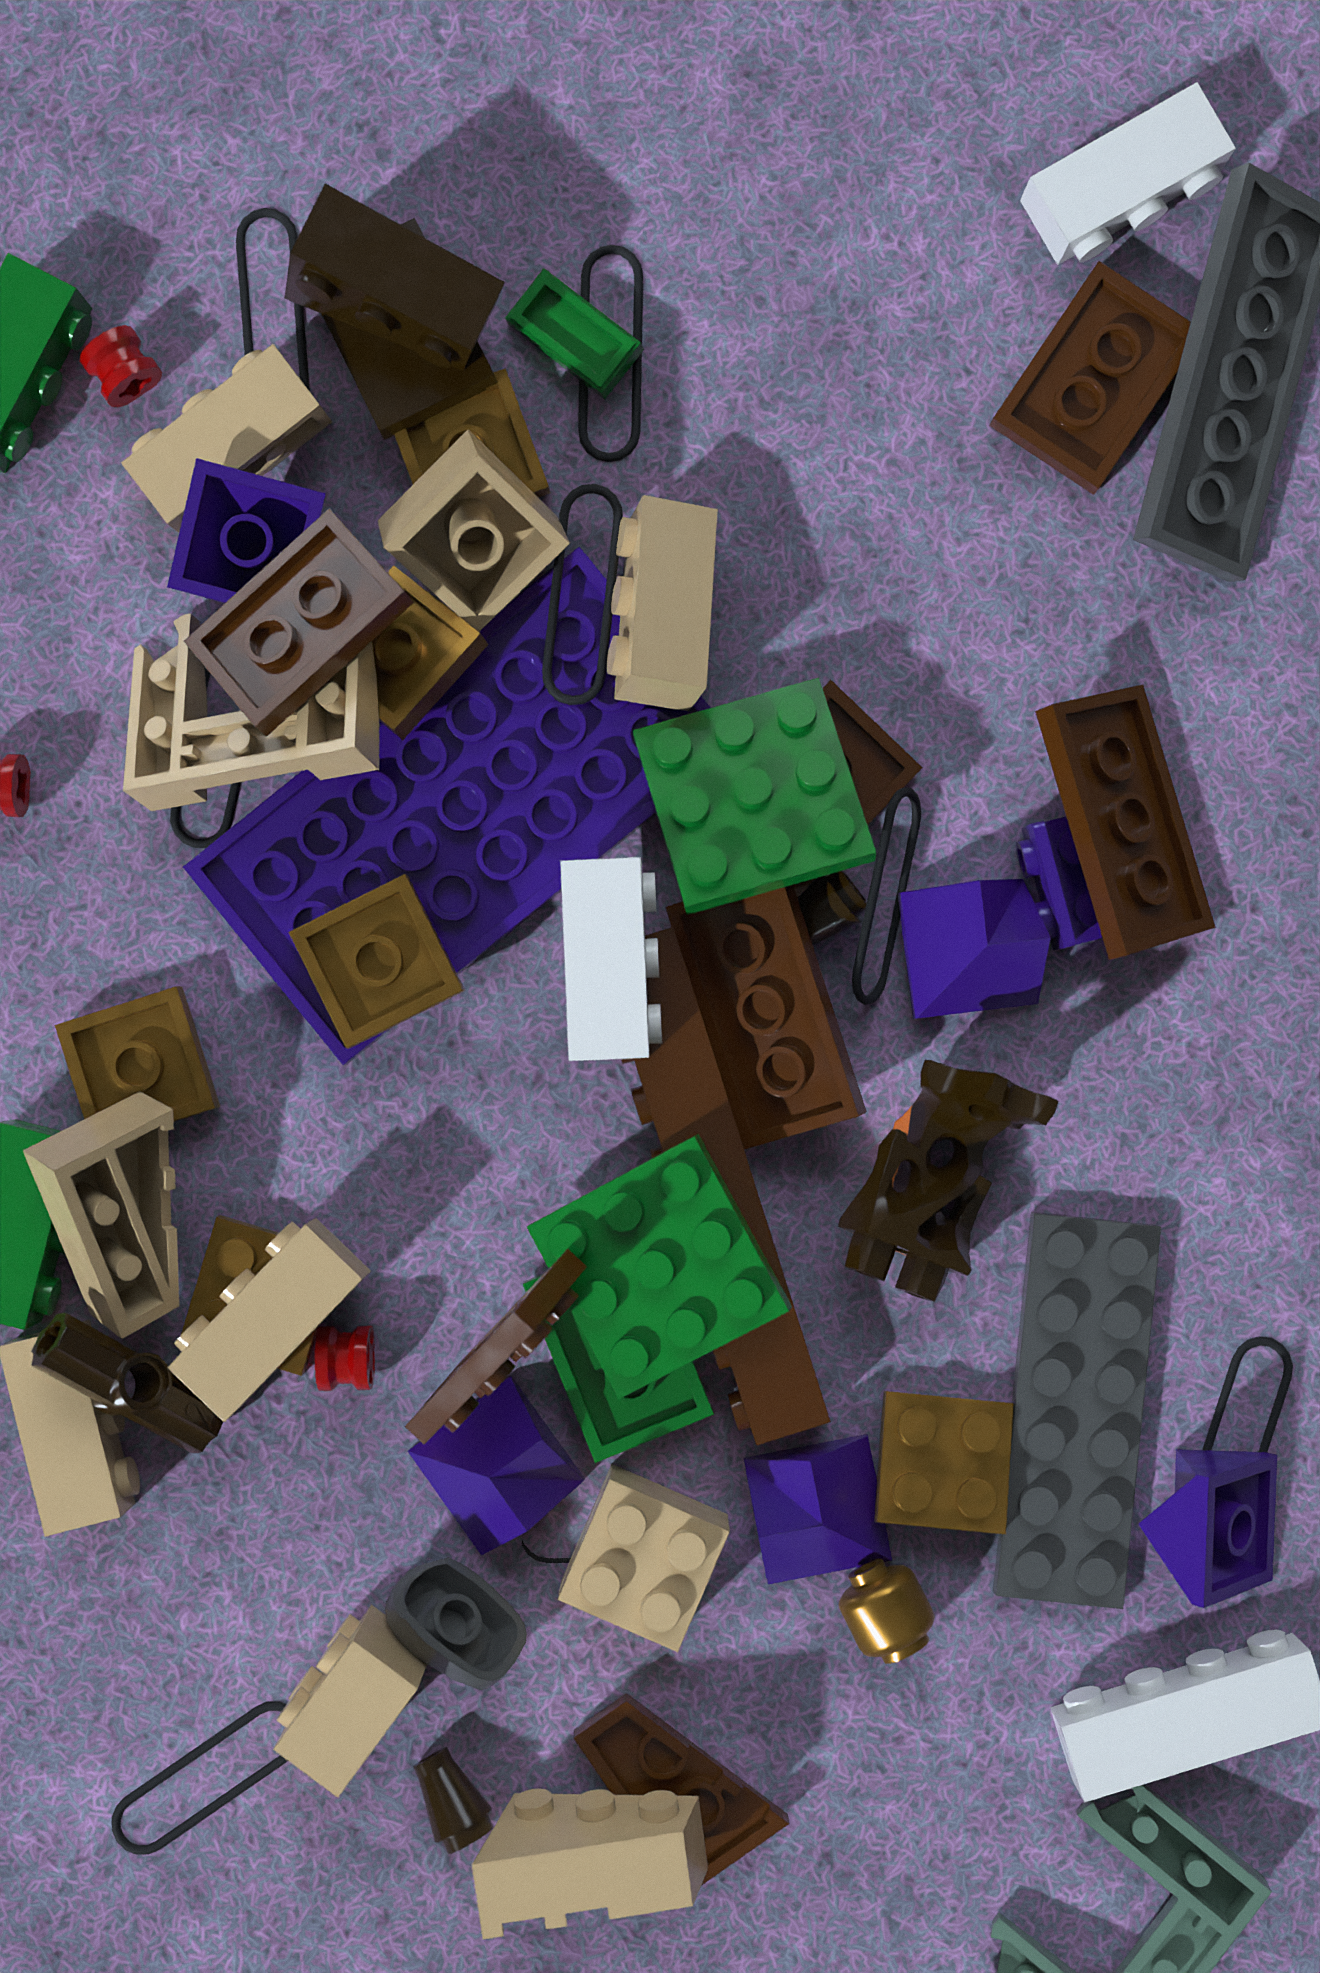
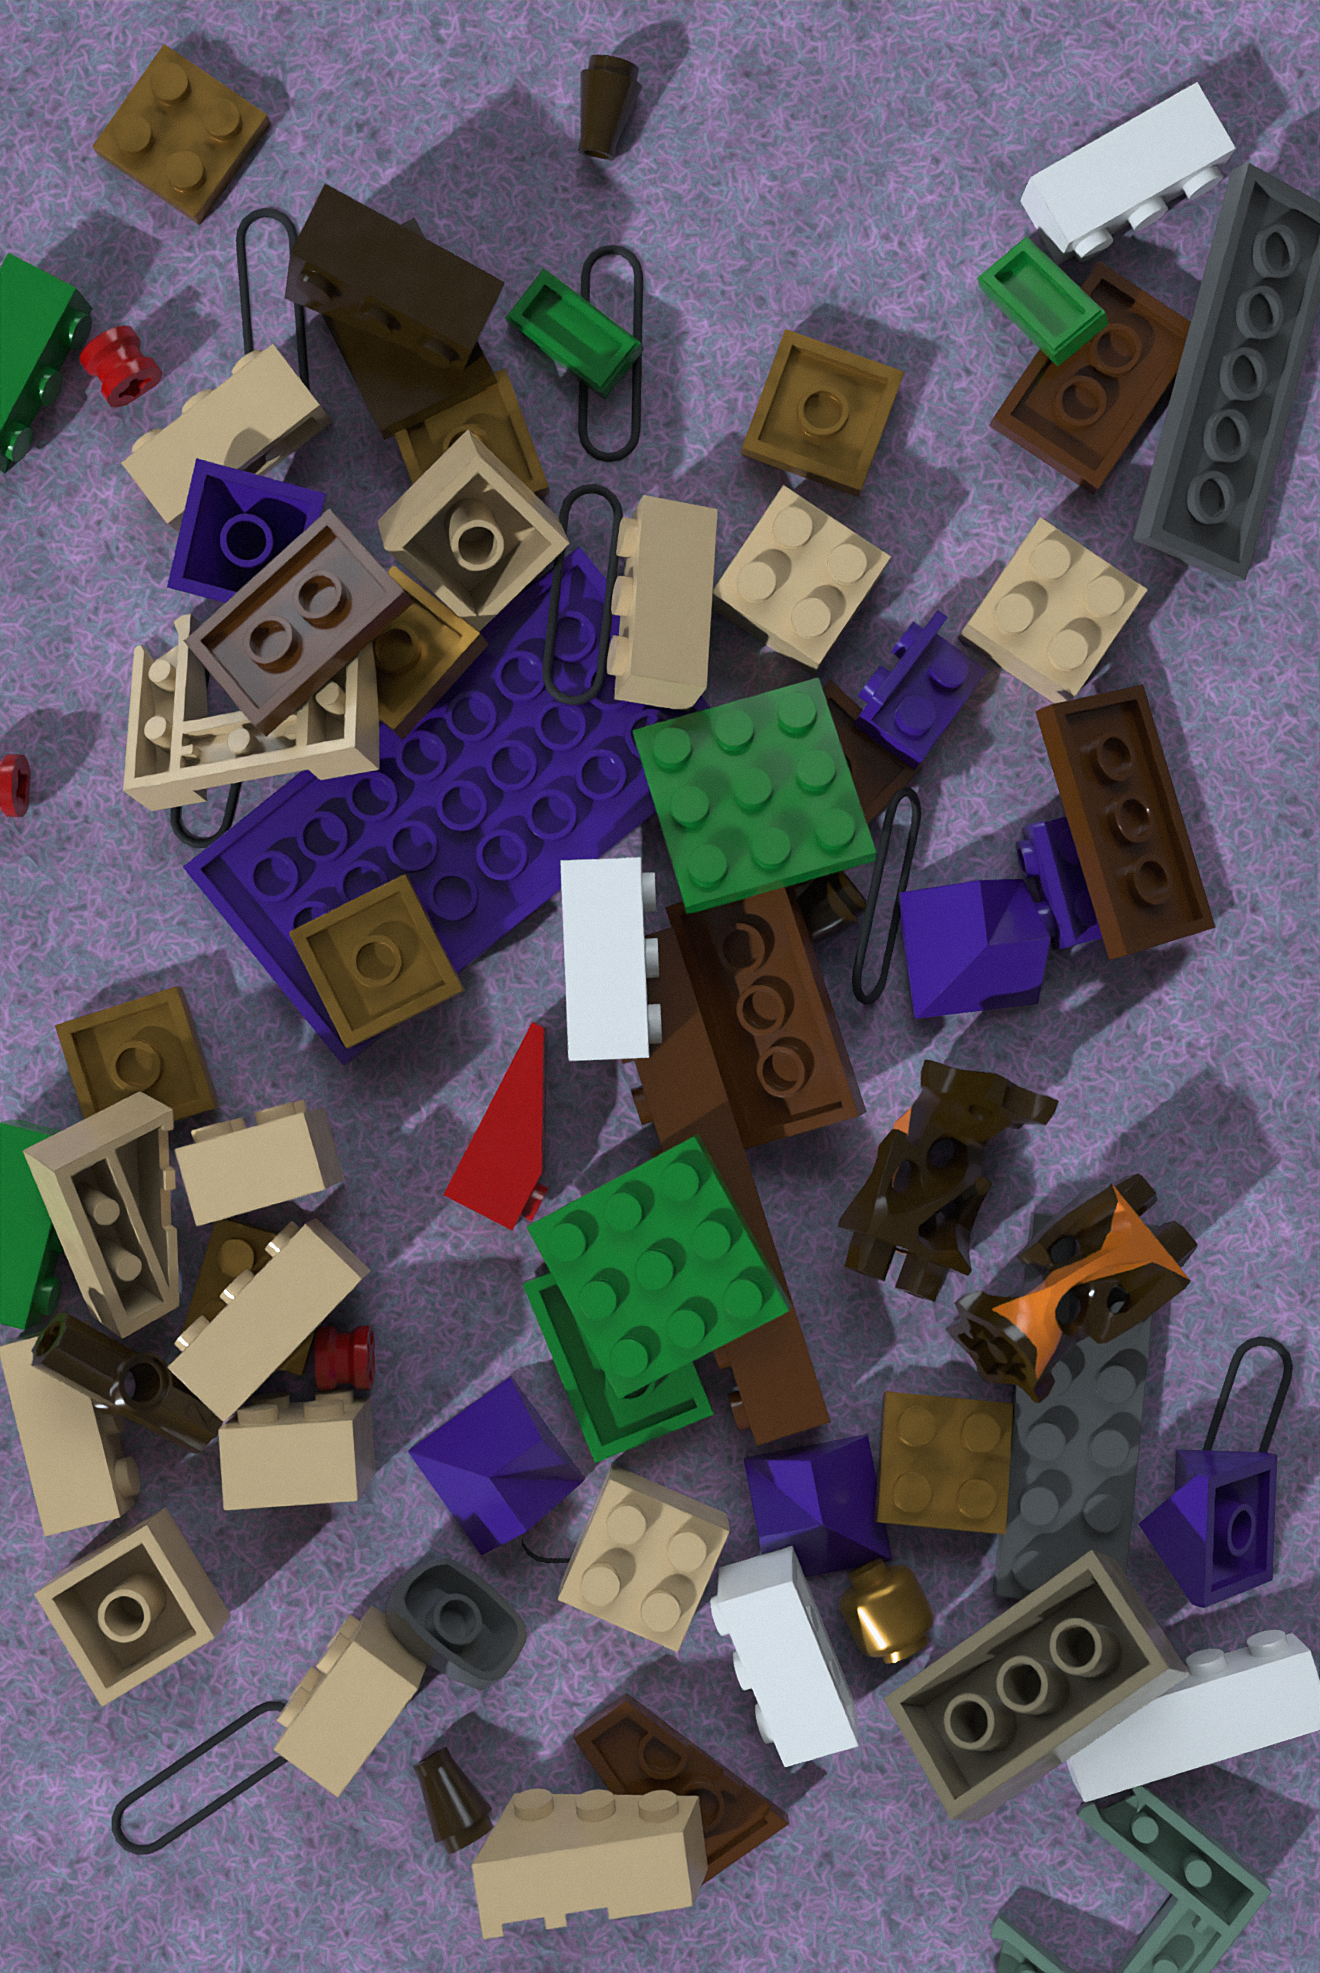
reddish brown plate [405,1249,587,1444] -> none
none -> tan brick [34,1507,231,1707]
none -> pearl gold plate [92,44,271,225]
none -> tan brick [175,1100,345,1227]
none -> tan brick [218,1388,376,1510]
none -> red slope [443,1022,549,1230]
none -> dark brown cone [578,54,642,161]
none -> white brick [710,1546,859,1767]
none -> tan brick [712,485,891,676]
none -> pearl gold plate [741,329,904,497]
none -> dark purple bracket [853,610,987,770]
none -> dark tan brick [884,1550,1191,1821]
none -> dark brown hips [945,1173,1198,1403]
none -> tan brick [957,517,1148,703]
none -> green tile [977,236,1109,367]

